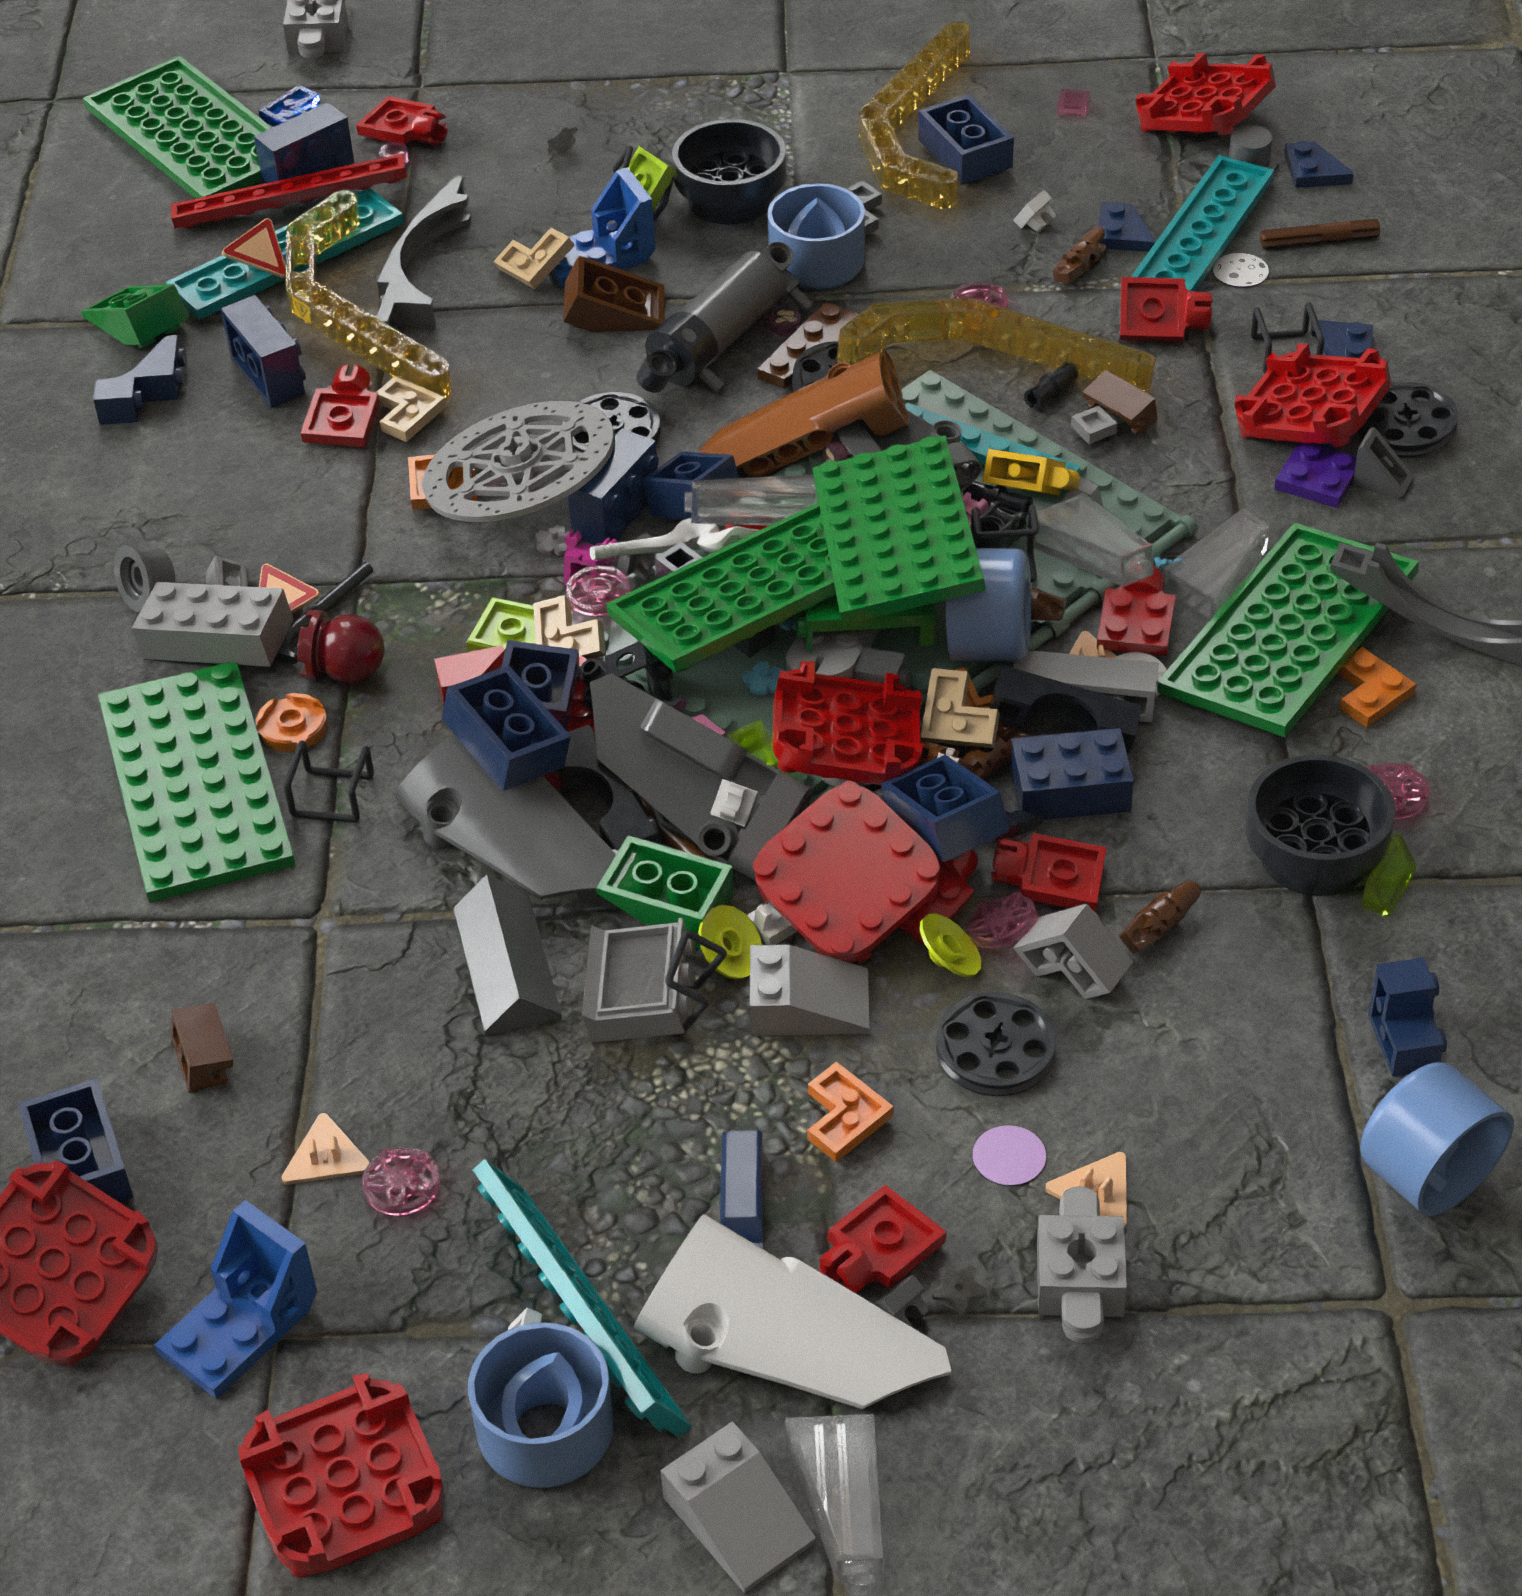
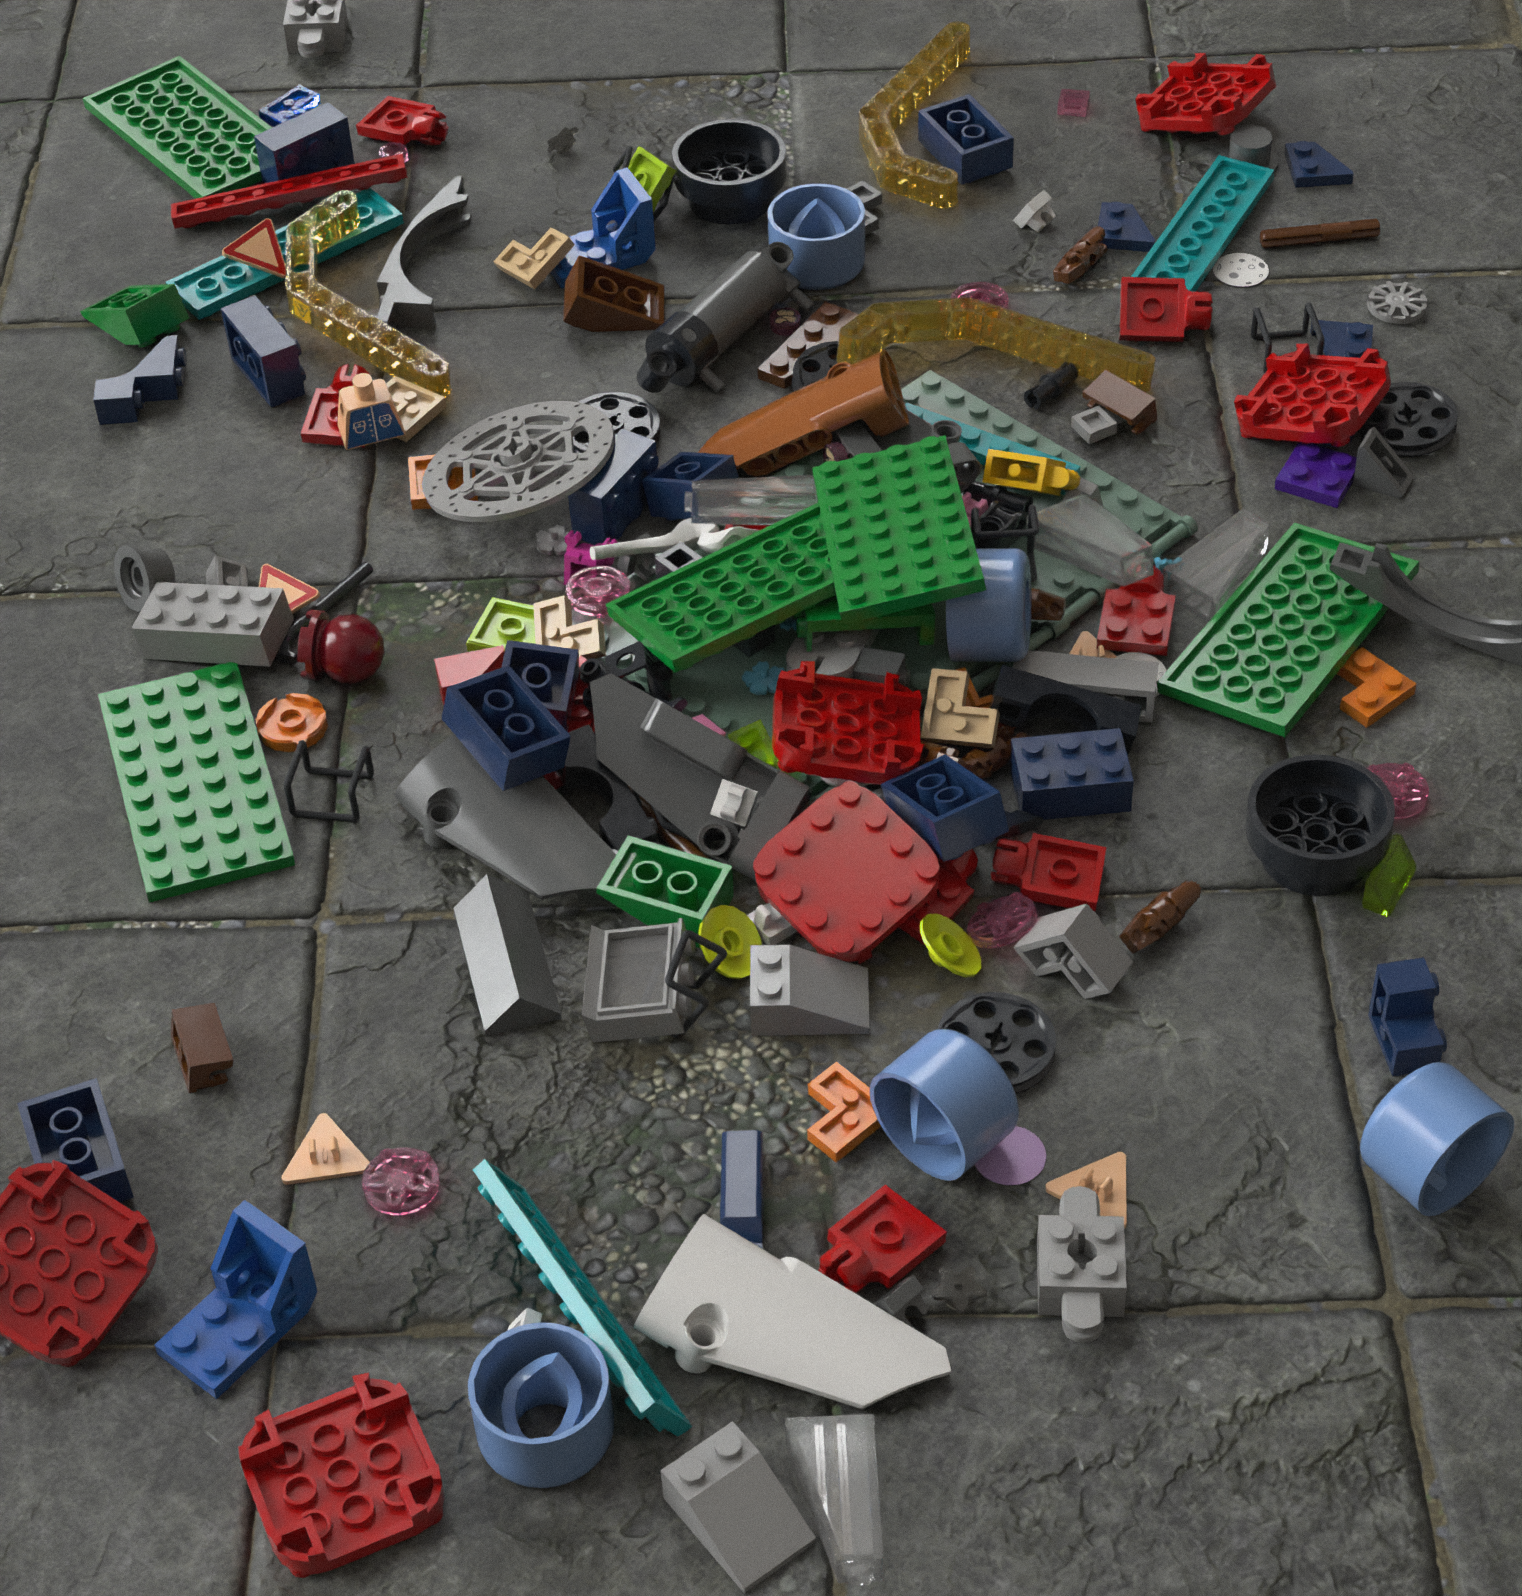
none -> torso [338,373,406,450]
none -> medium blue piece [870,1029,1019,1181]
none -> light grey wheel [1367,281,1427,324]

